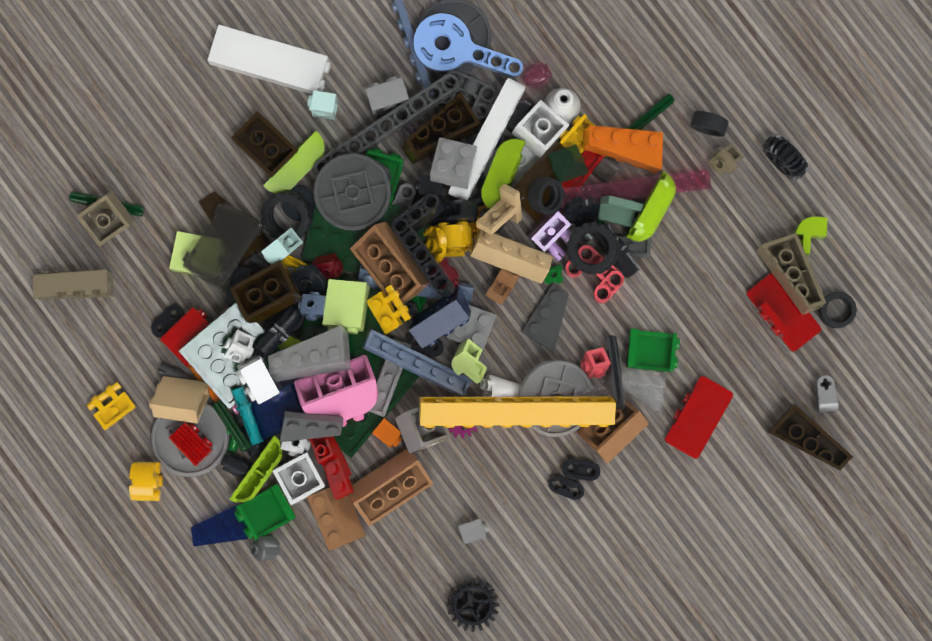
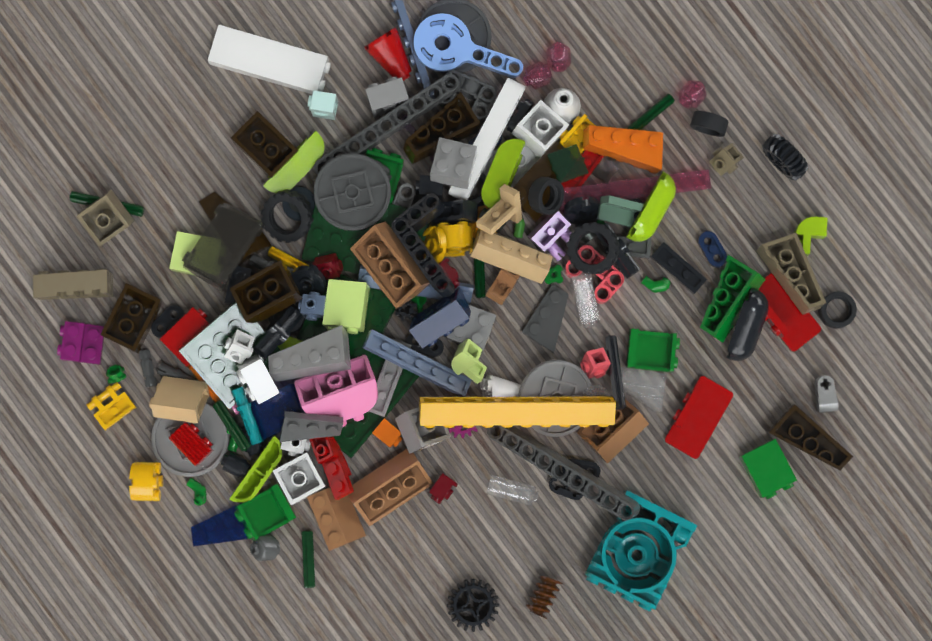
light aqua brick [261,228,303,265] -> none
yellow plate [366,285,411,335] -> none
light grey brick [458,519,489,544] -> none
none -> magenta plate [57,321,104,365]
none -> dark brown brick [100,283,162,353]
none -> green plate [106,365,126,384]
none -> dark grey axle [139,349,157,387]
none -> green arm [186,478,207,506]
none -> dark green axle [301,531,315,588]
none -> red cone [364,27,412,81]
none -> dark red brick [429,473,458,504]
none -> dark green axle [473,244,486,298]
none -> clear slope [486,475,539,506]
none -> dark grey beam [487,425,640,520]
none -> bright green arm [513,215,525,238]
none -> reddish brown piece [526,575,563,619]
none -> clear pink head [546,42,571,72]
none -> clear slope [570,273,600,329]
none -> teal brick [584,490,697,612]
none -> green arm [641,275,671,293]
none -> black plate [651,242,707,294]
none -> clear pink head [678,80,707,109]
none -> dark blue plate [698,231,727,268]
none -> green wedge [700,255,765,343]
none -> black brick [726,288,769,361]
none -> green brick [739,439,797,499]

